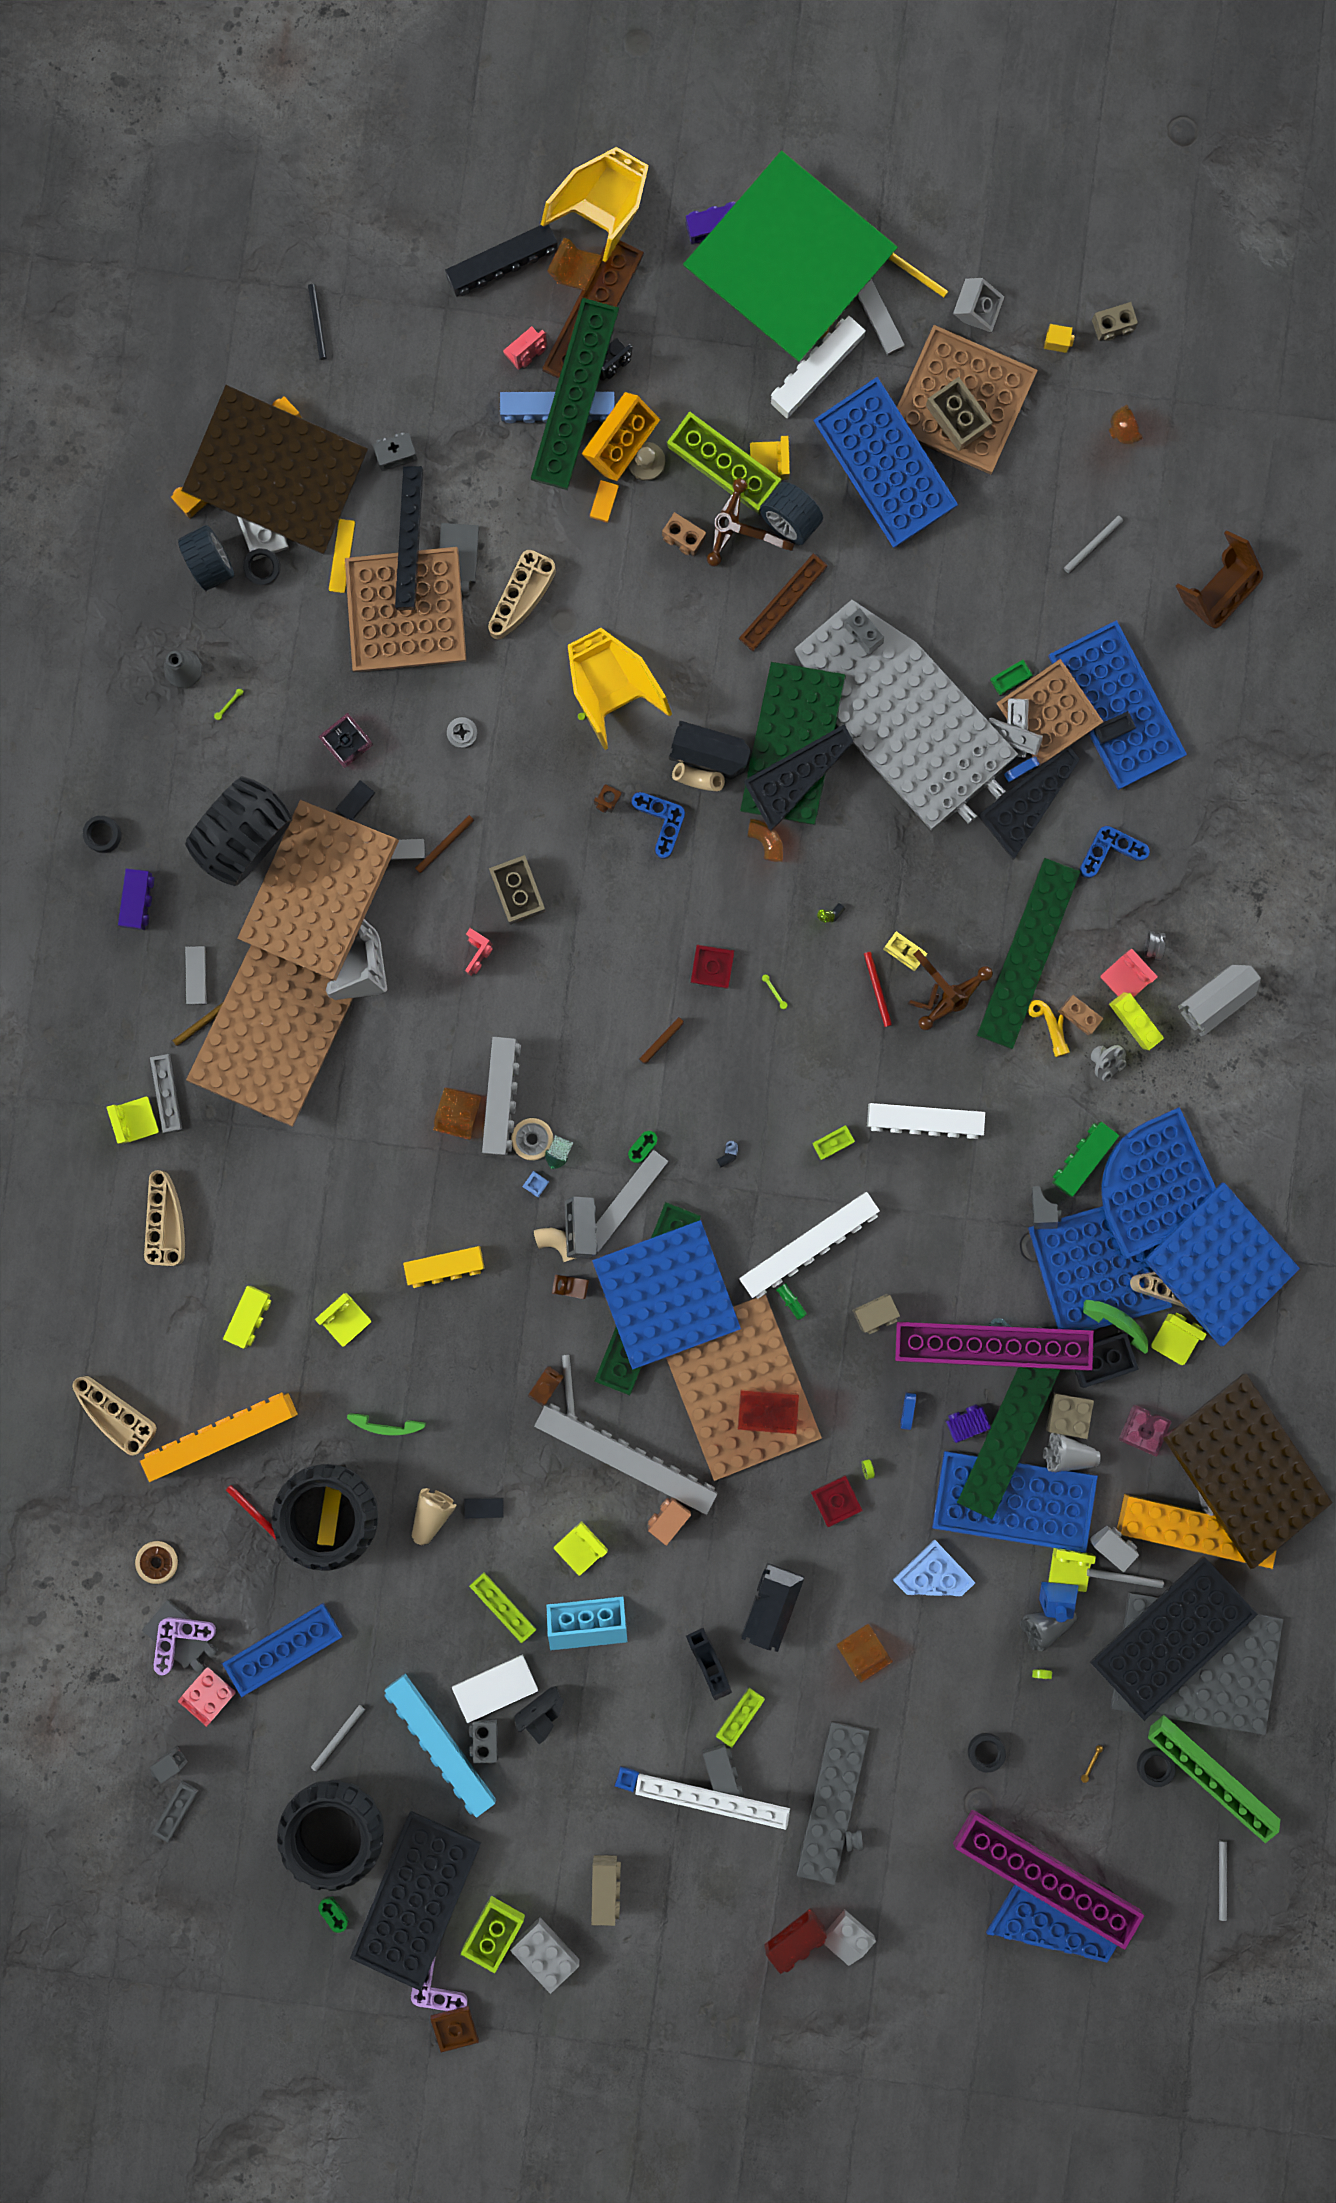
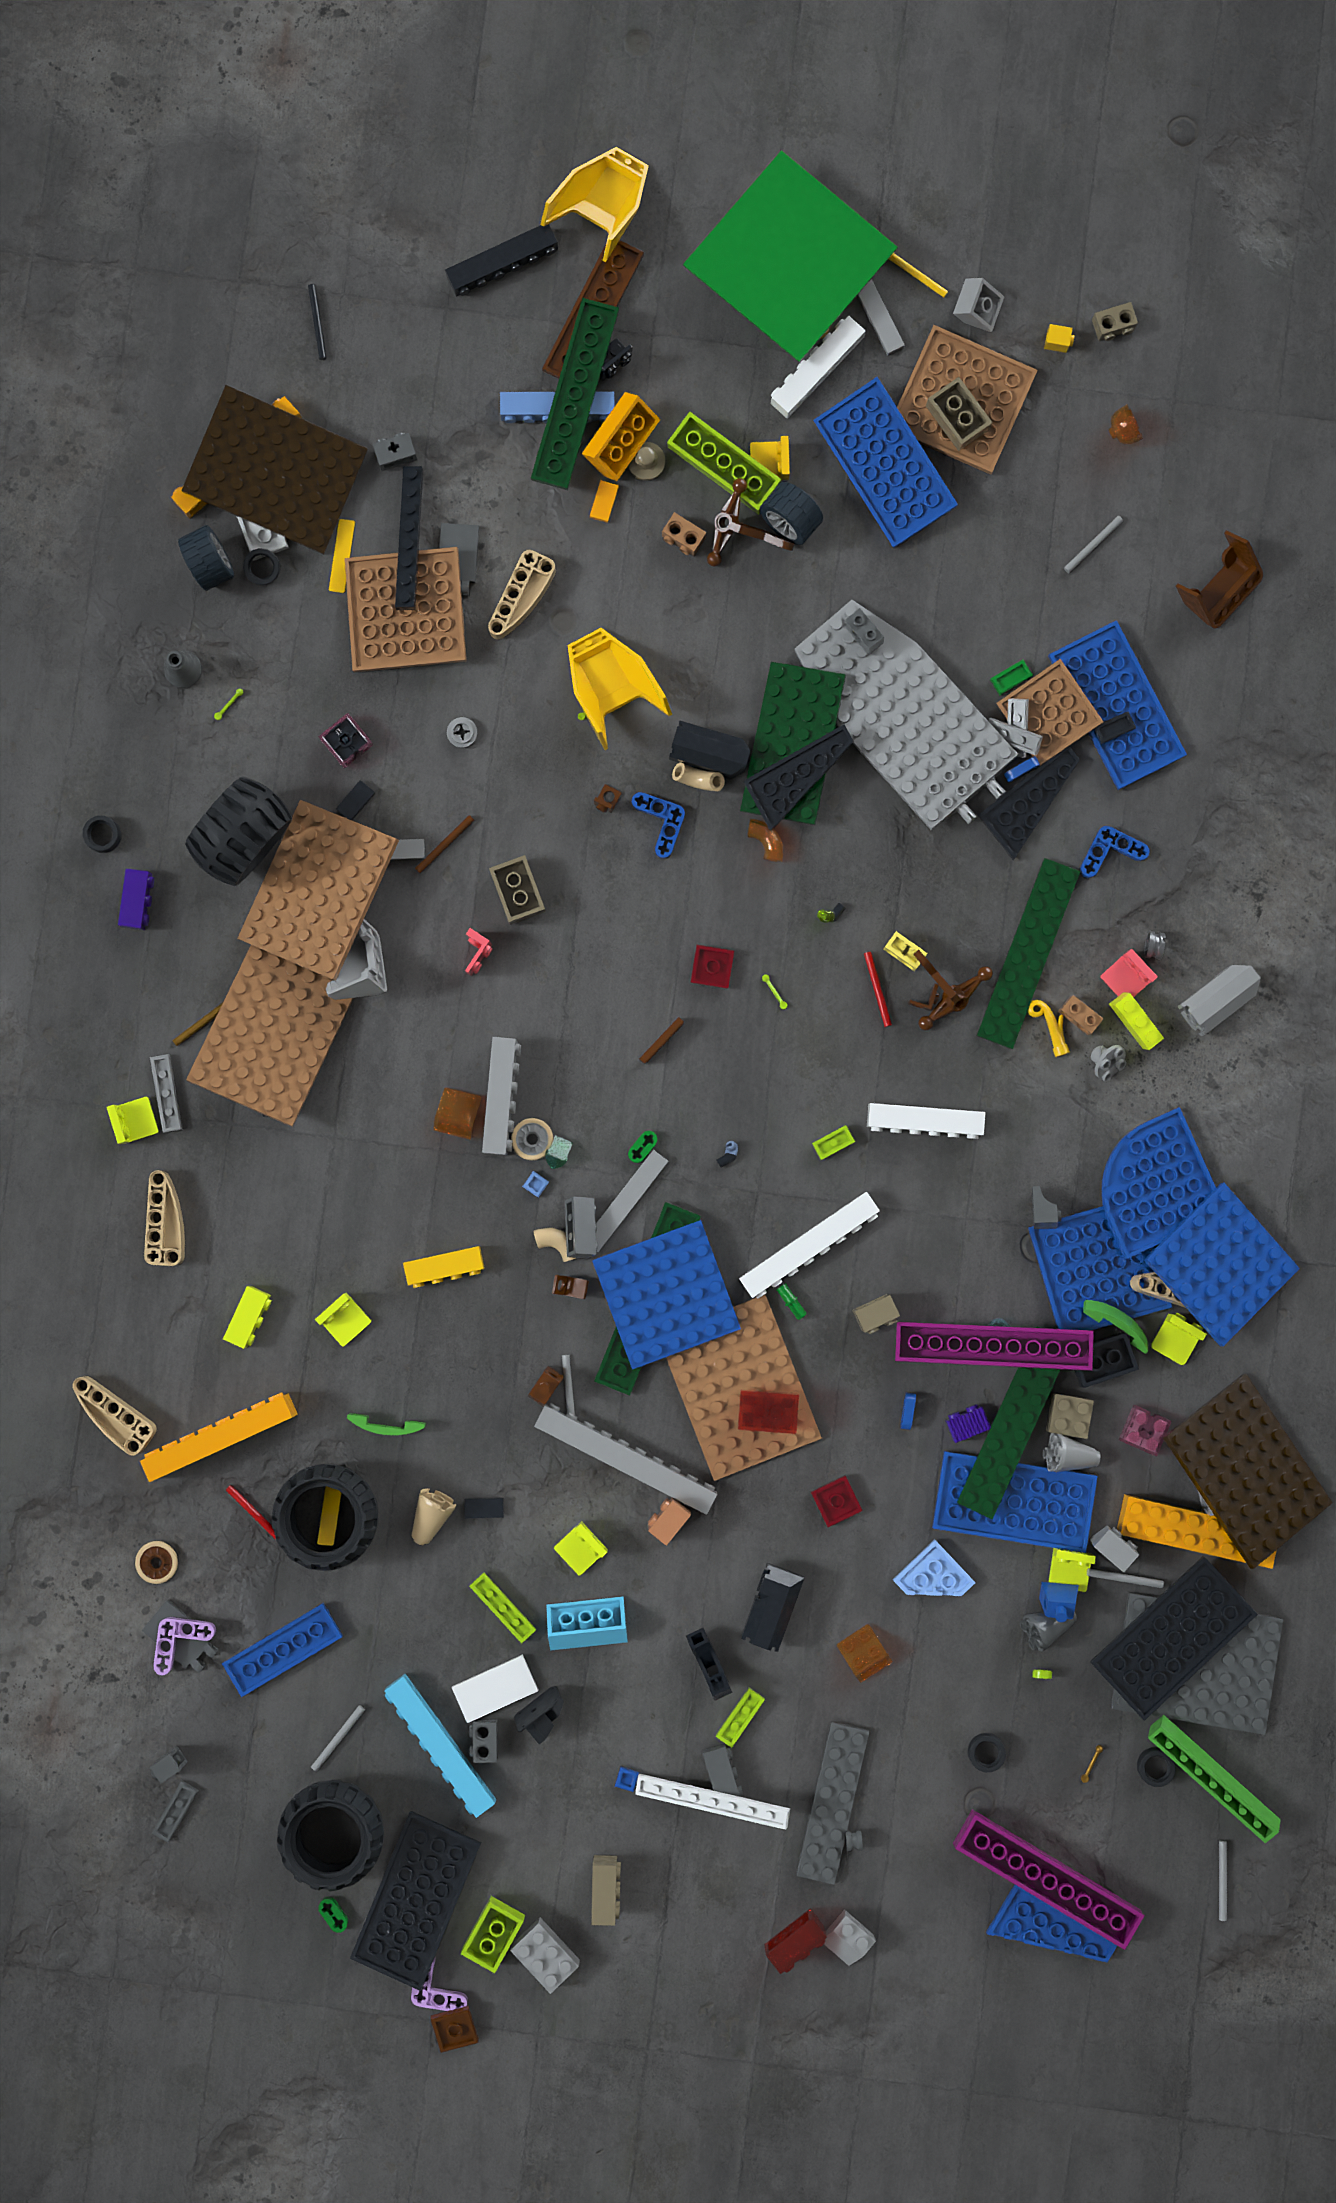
coral bracket [178,1667,236,1727] -> none
light grey tile [185,946,207,1005] -> none
coral bracket [503,326,547,370] -> none
clear orange bracket [547,238,603,291] -> none
dark purple brick [686,202,736,244] -> none
reddish brown tile [739,553,828,651] -> none
lime tile [862,1459,875,1480] -> none
green brick [1052,1122,1120,1197] -> none

